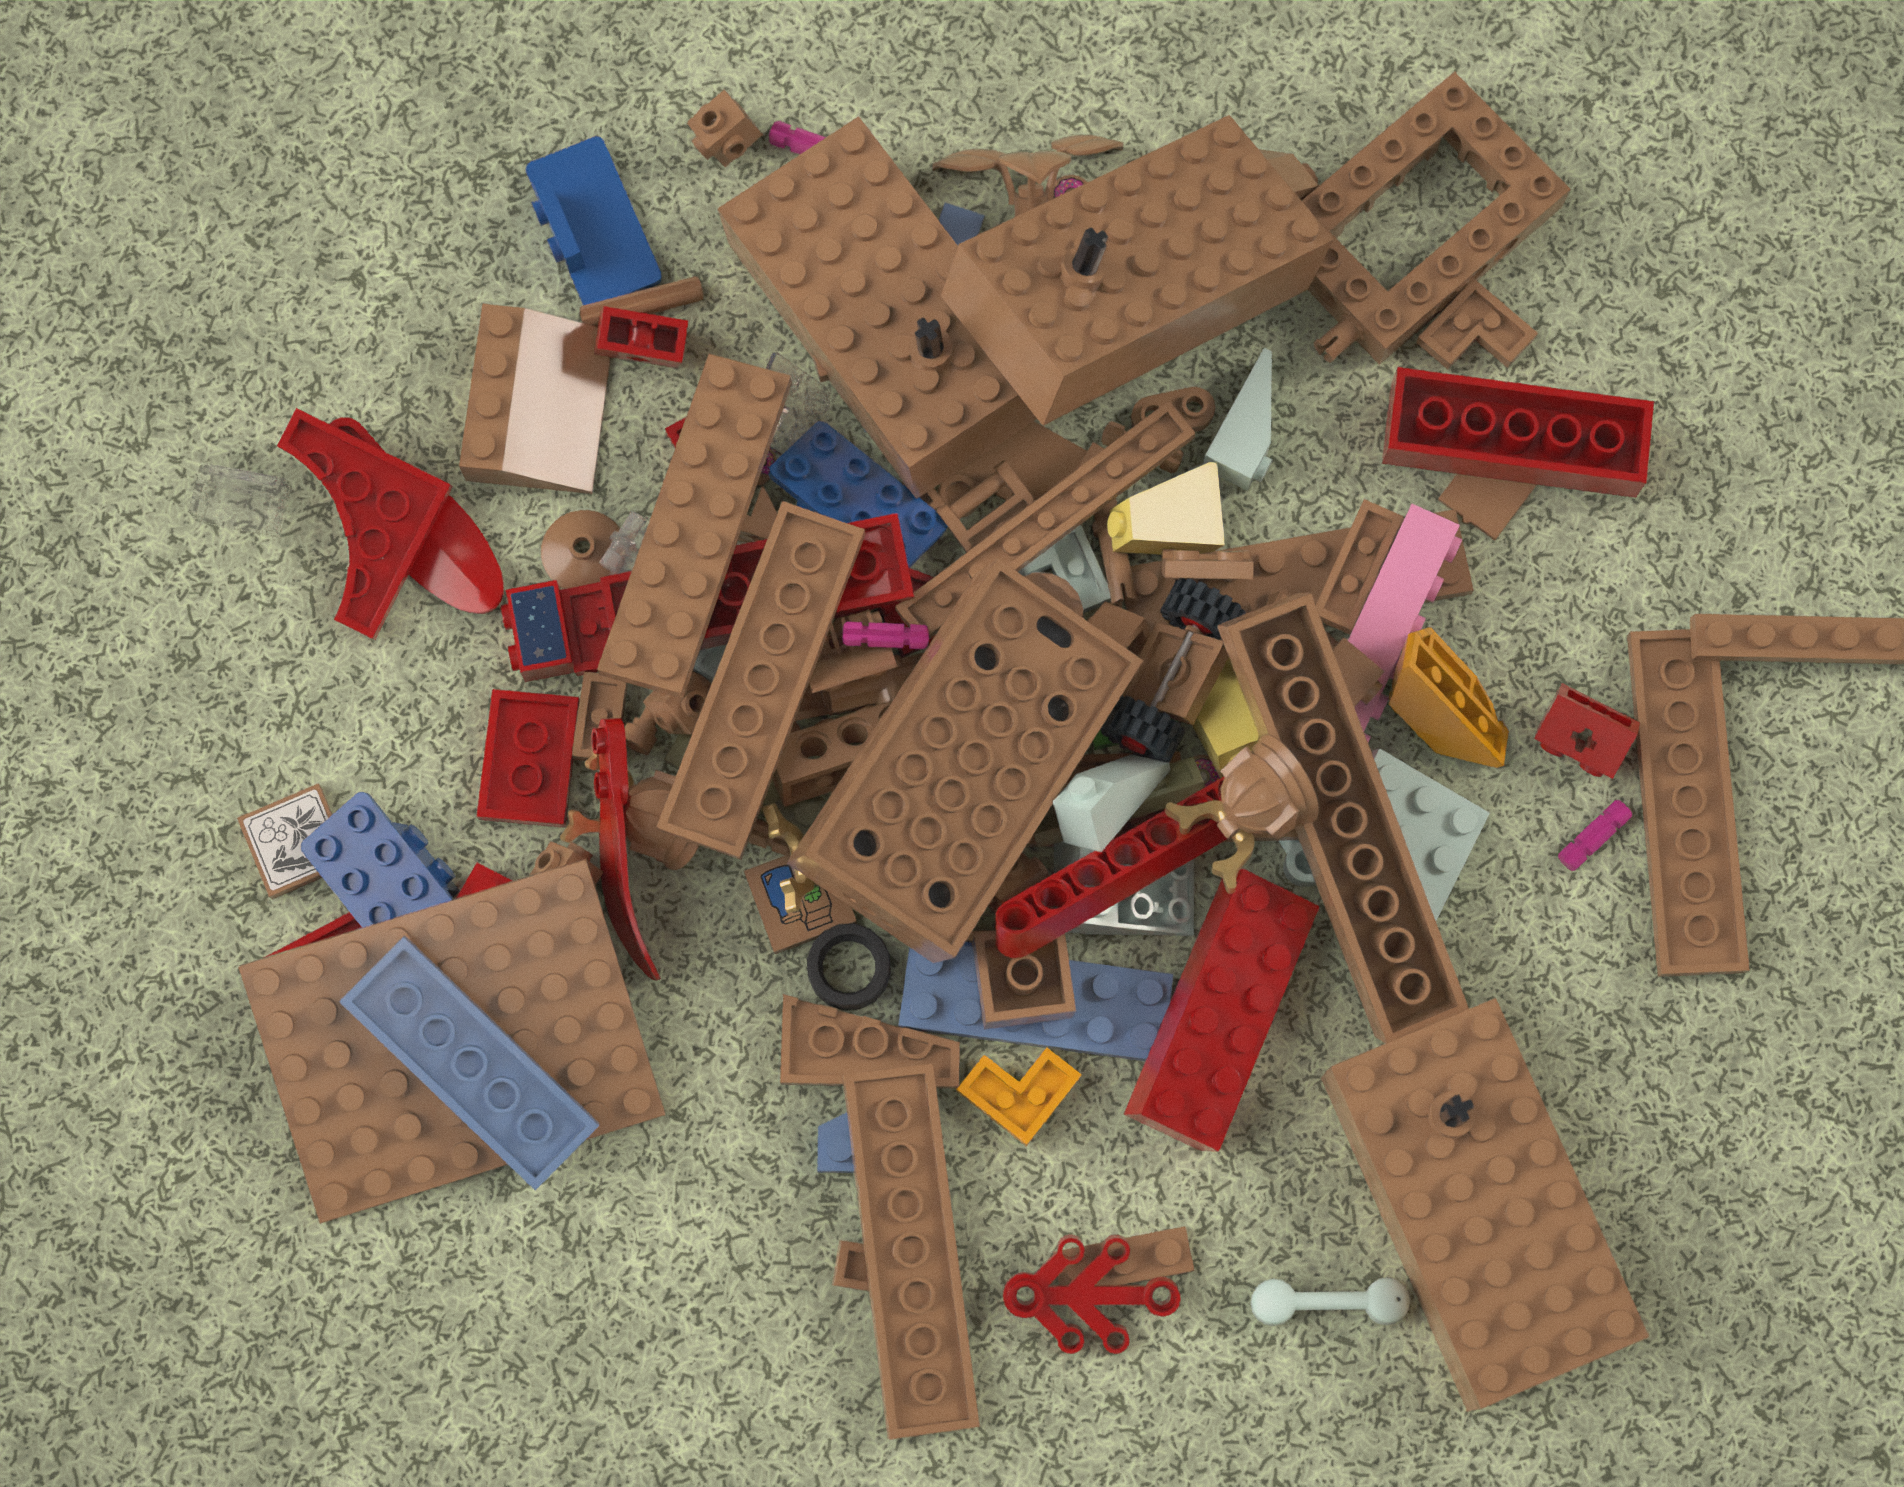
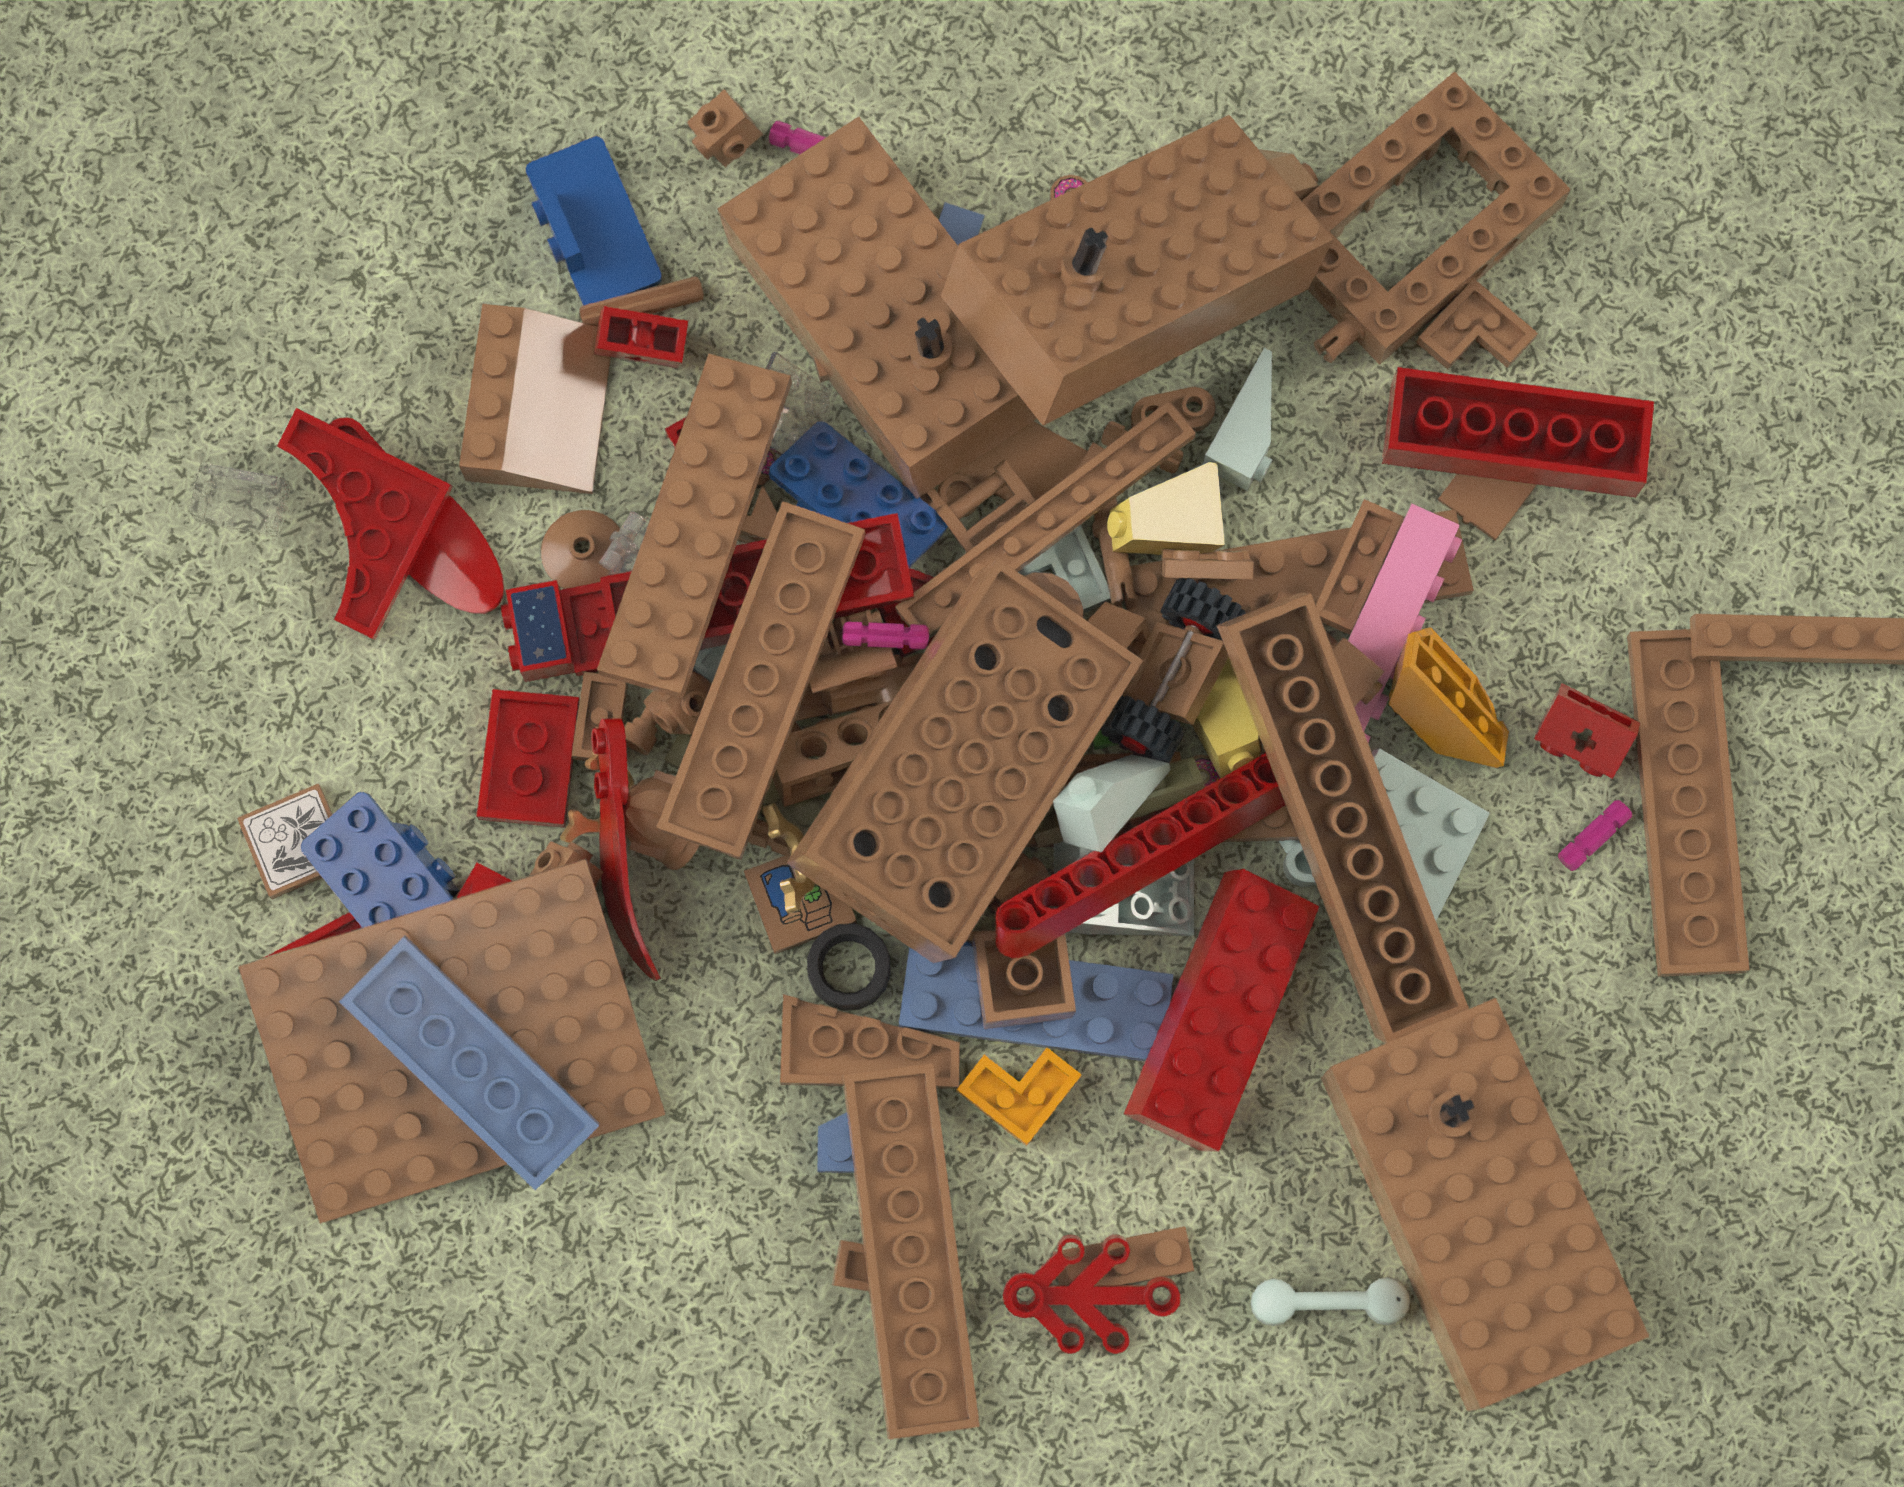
medium nougat plant [932,134,1123,217] -> none
medium nougat helmet [1165,734,1319,894] -> none

